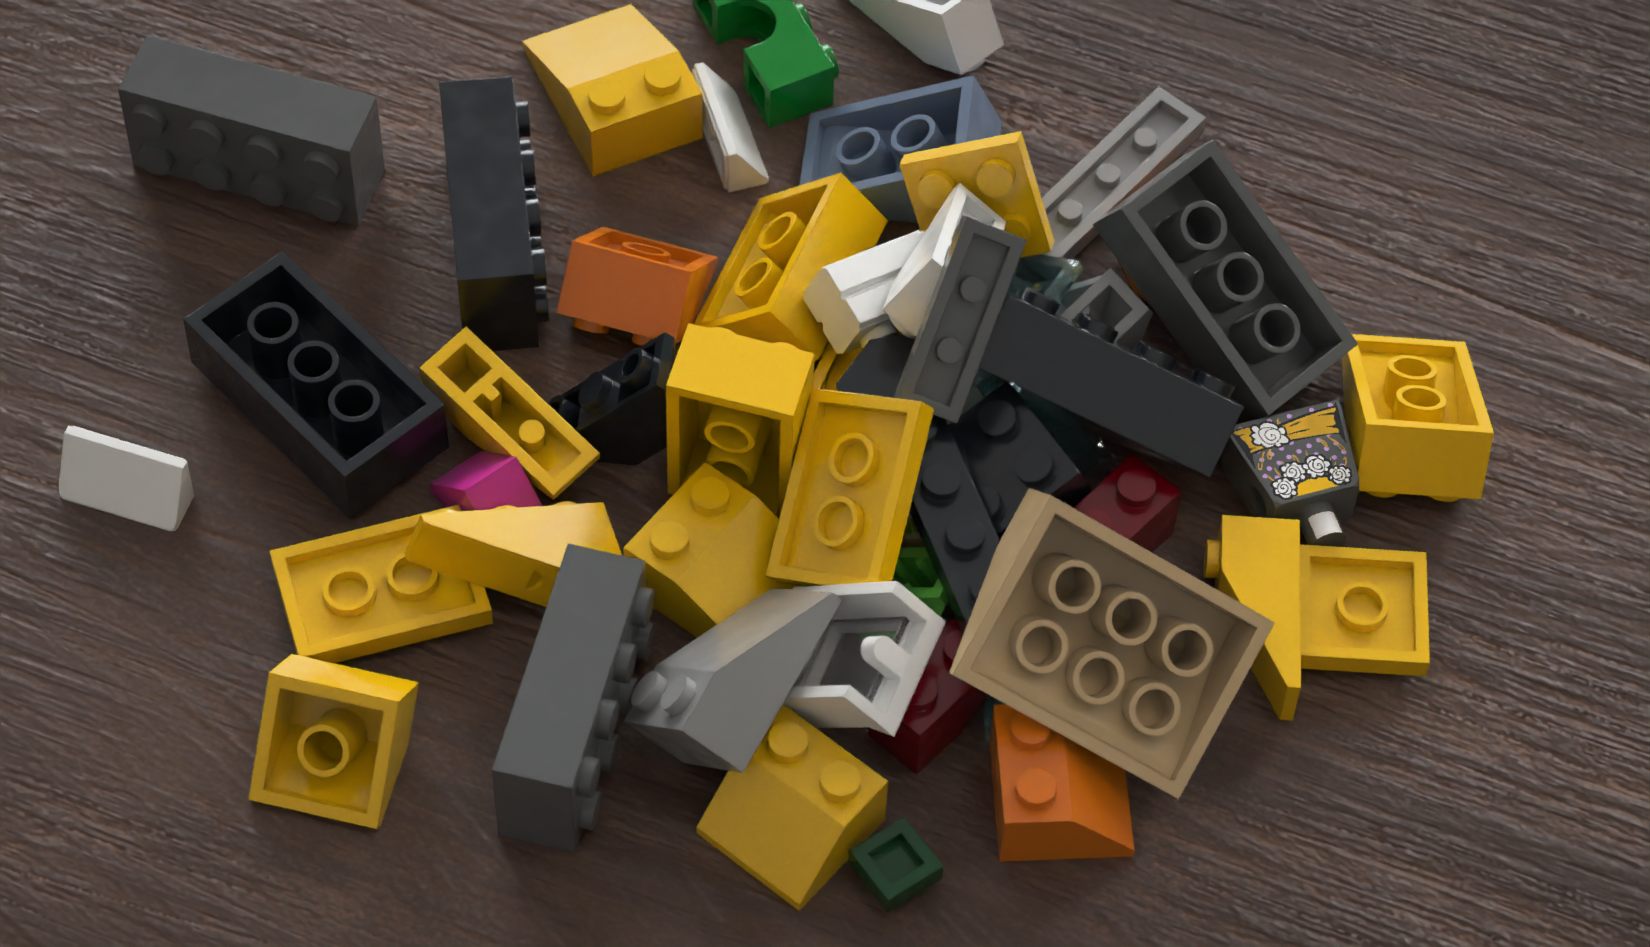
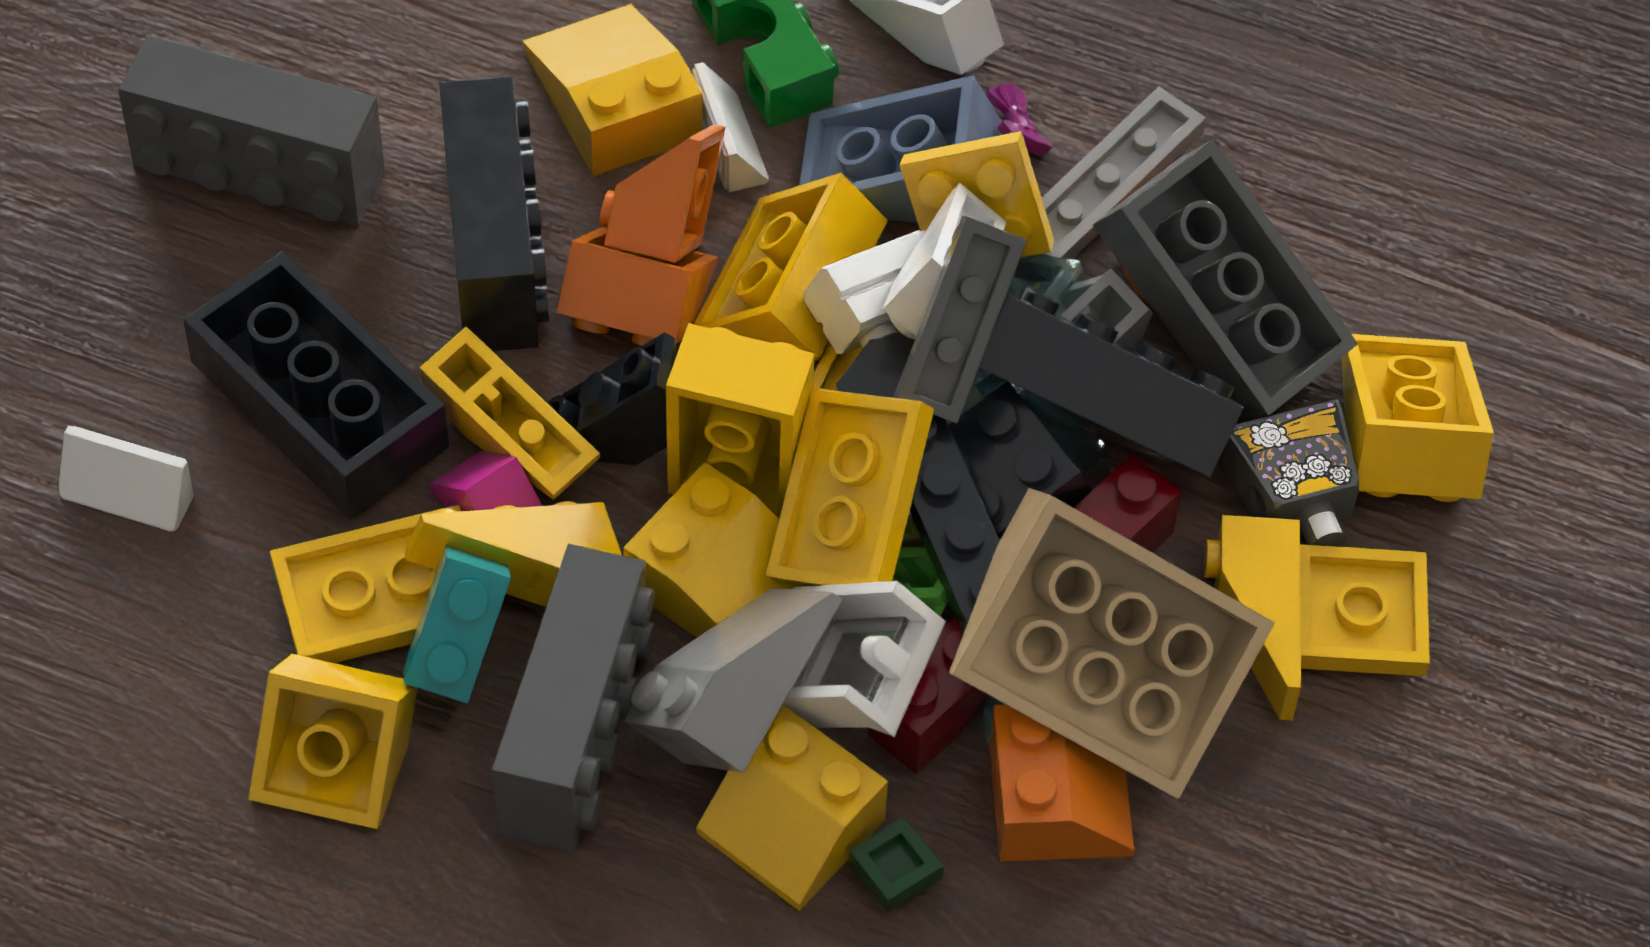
none -> teal brick [403,545,511,704]
none -> orange slope [599,124,726,263]
none -> magenta piece [984,83,1054,156]

